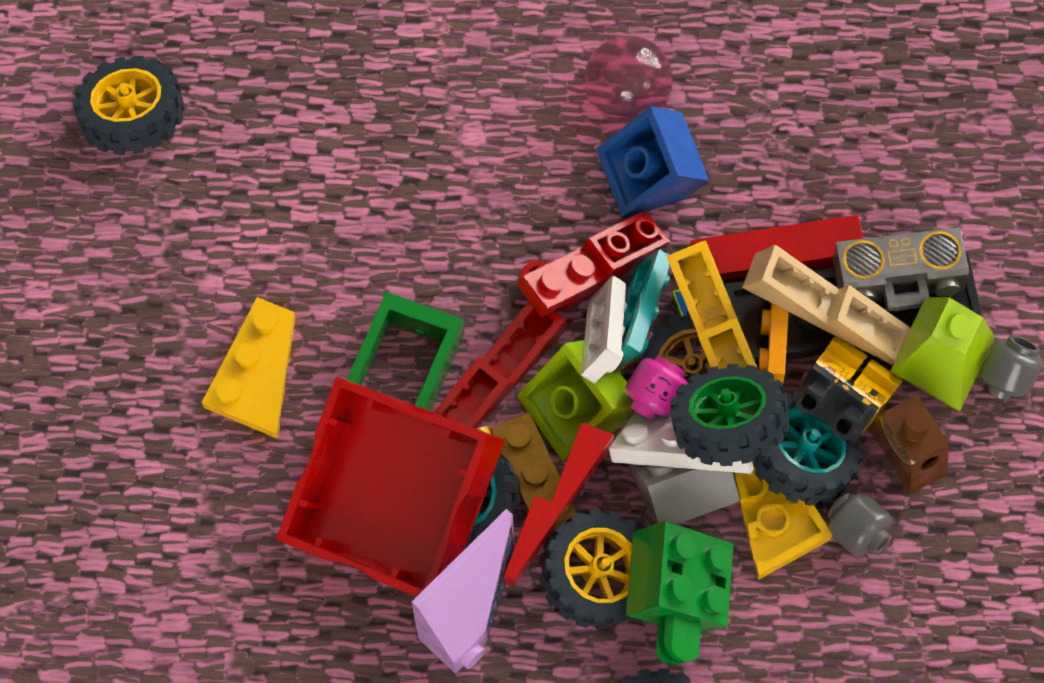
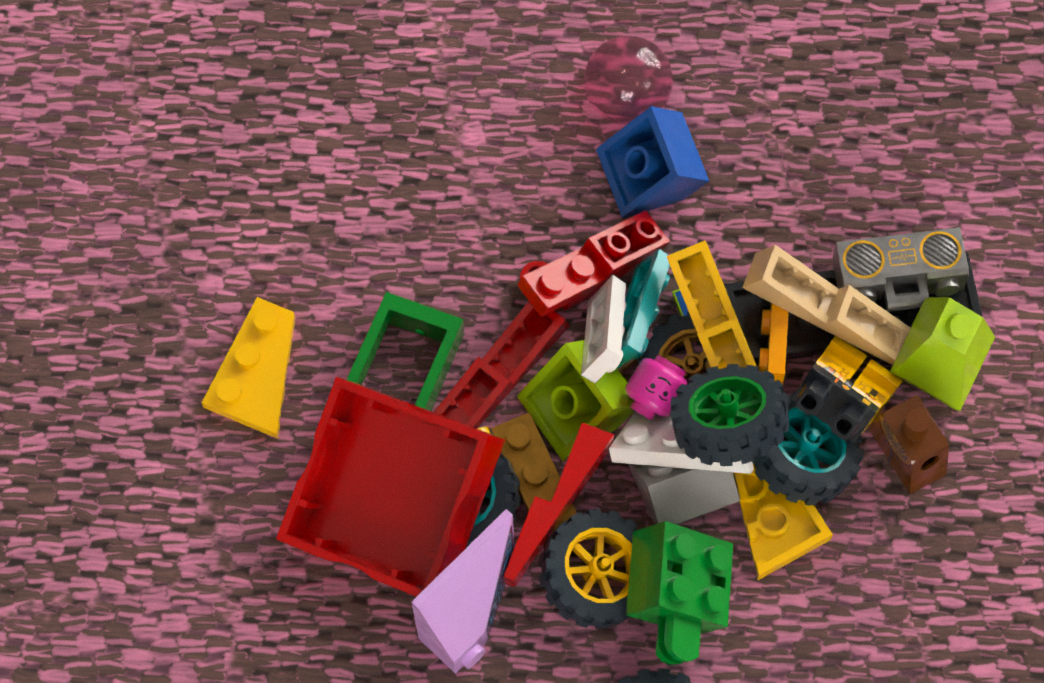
black wheel [73,56,185,155] -> none
red slope [689,215,864,280] -> none
dark grey head [827,493,892,557] -> none
dark grey head [980,335,1044,400] -> none

